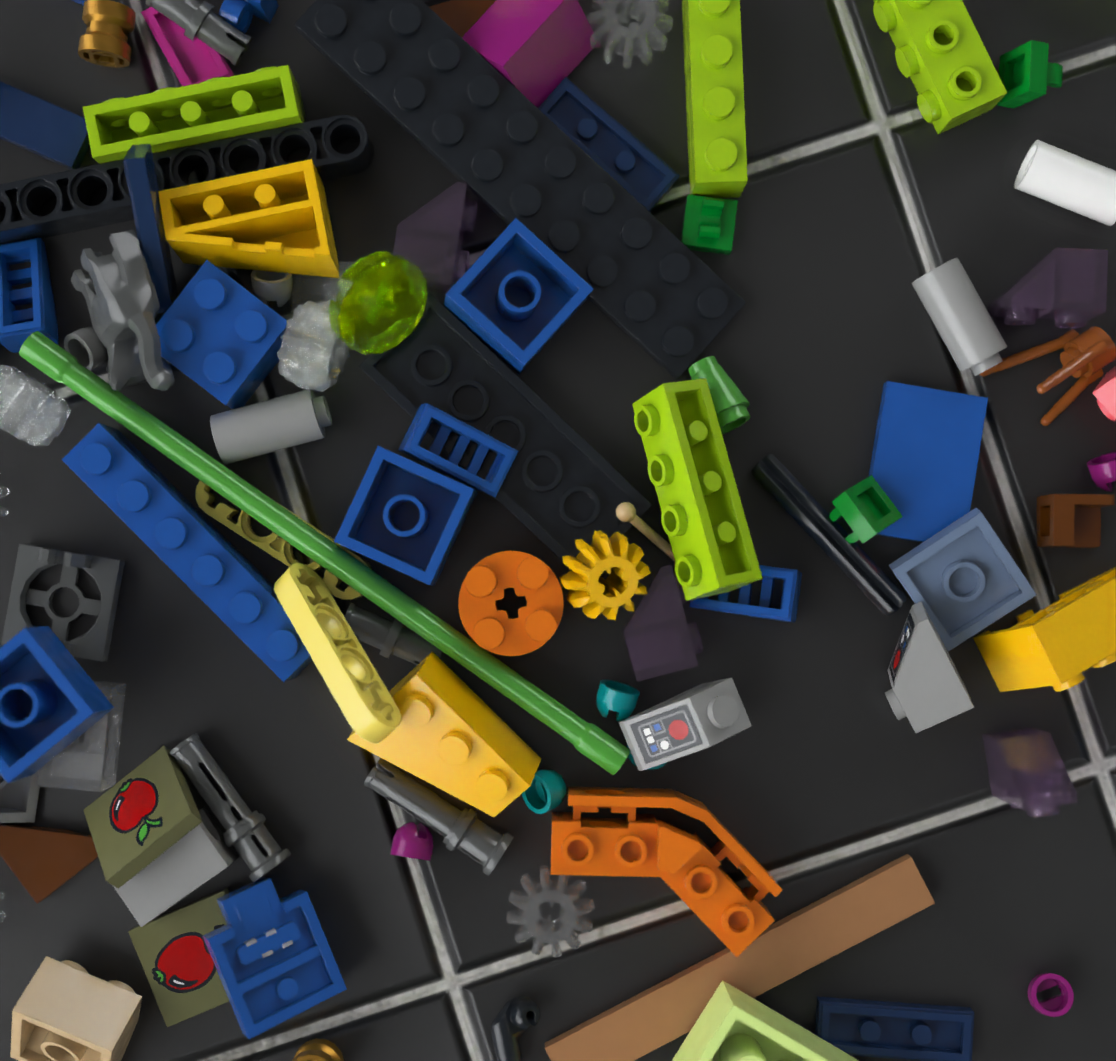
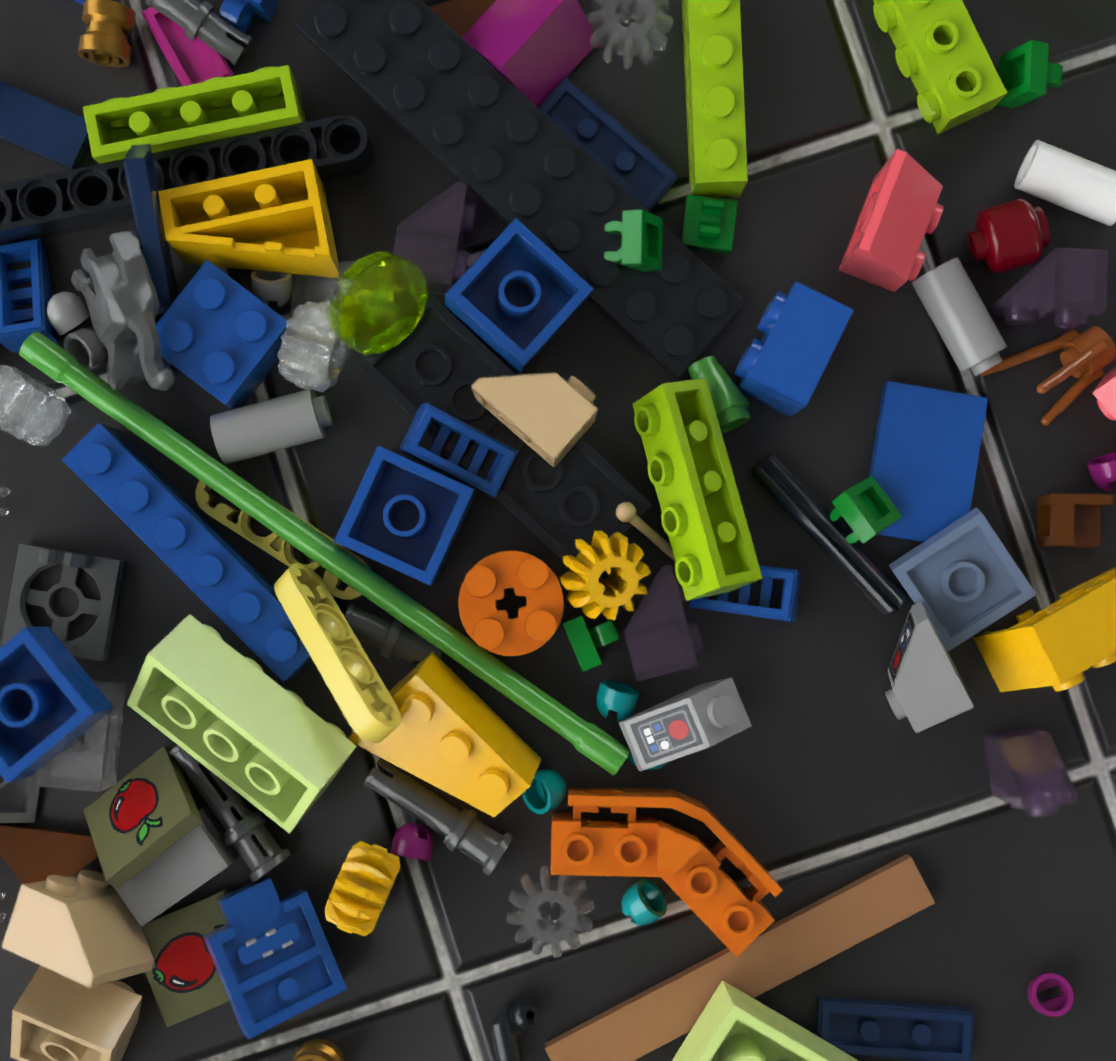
none -> tan slope [2,870,154,988]
none -> light grey hinge [46,291,90,336]
none -> yellowish green brick [127,614,356,834]
none -> yellow gear [324,841,401,937]
none -> tan slope [471,373,598,468]
none -> green tile [562,615,620,672]
none -> green tile [604,210,663,272]
none -> teal hinge [621,879,667,925]
none -> blue brick [734,281,854,418]
none -> coral slope [838,149,944,292]
none -> dark red head [967,199,1050,273]

